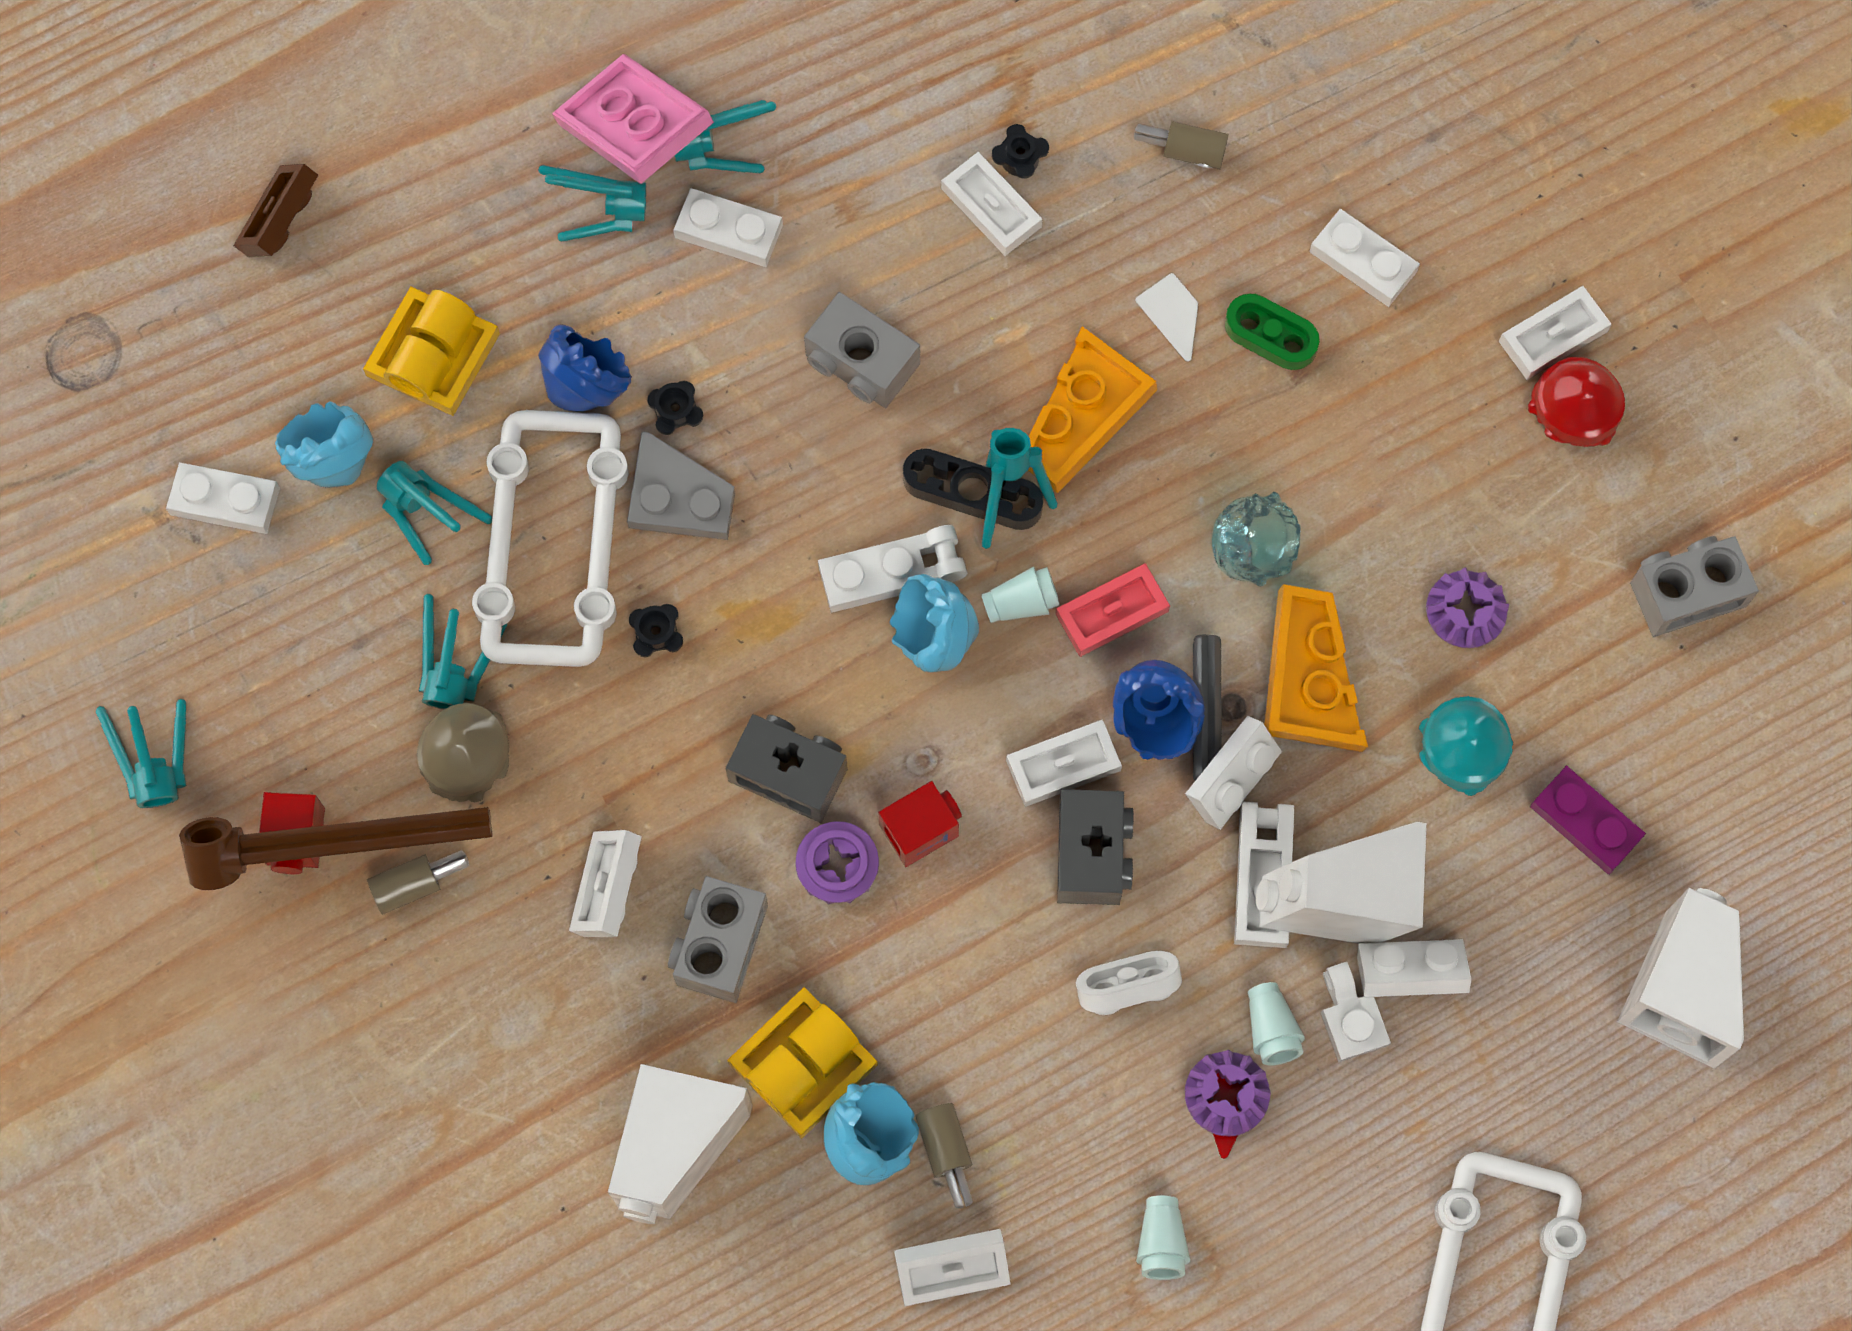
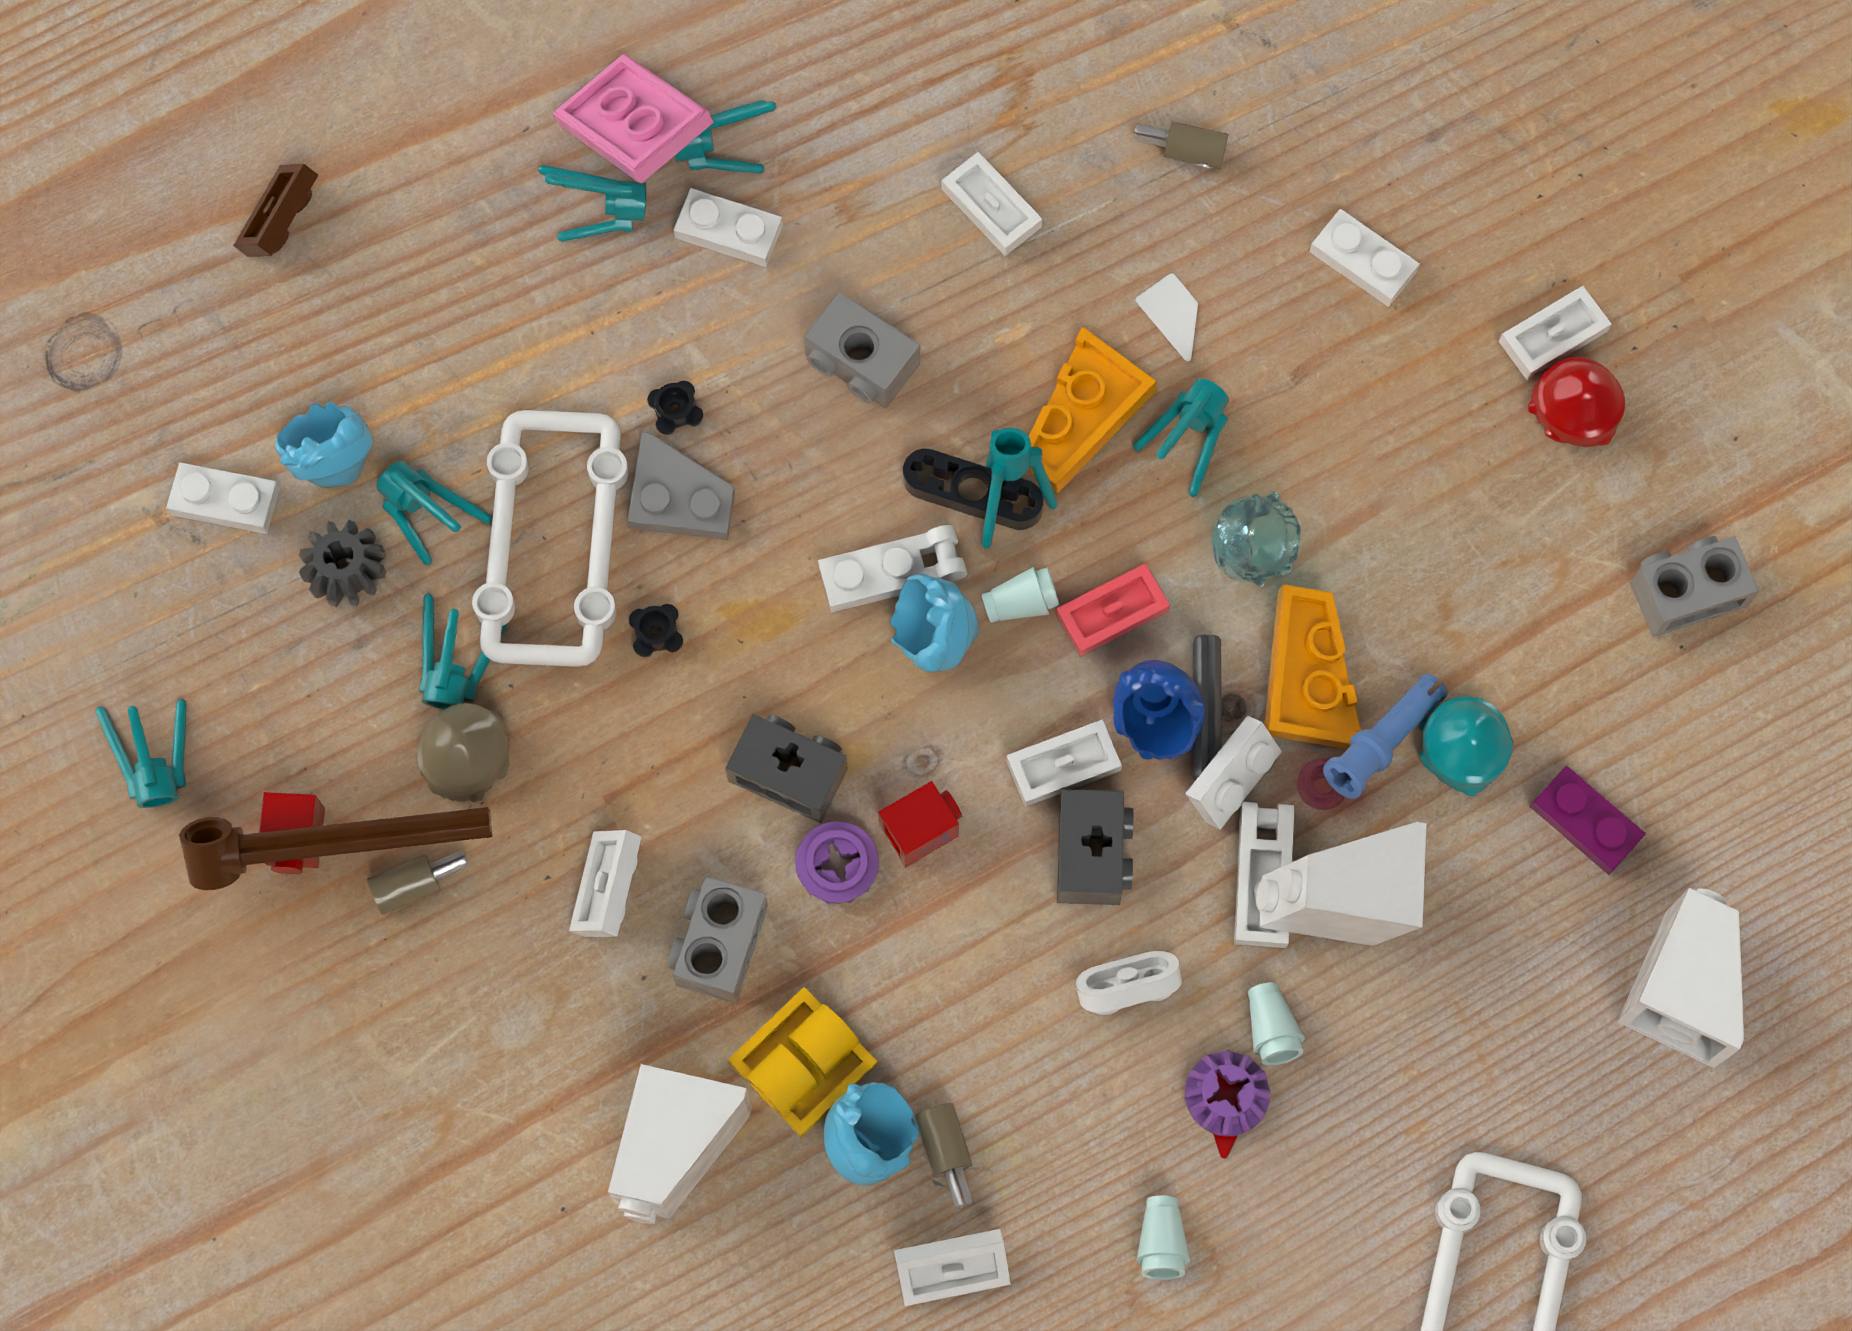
yellow plate [363,286,500,416] -> none
blue hair [538,324,632,412] -> none
black plate [992,124,1049,179] -> none
green plate [1225,293,1320,370] -> none
white plate [1321,962,1391,1063] -> none
white plate [1357,939,1471,997] -> none
medium lavender gear [1426,567,1509,648] -> none
none -> dark grey gear [299,519,386,607]
none -> teal plant [1133,378,1229,497]
none -> clear pink plate [1297,758,1346,810]
none -> medium blue pin [1323,674,1447,799]

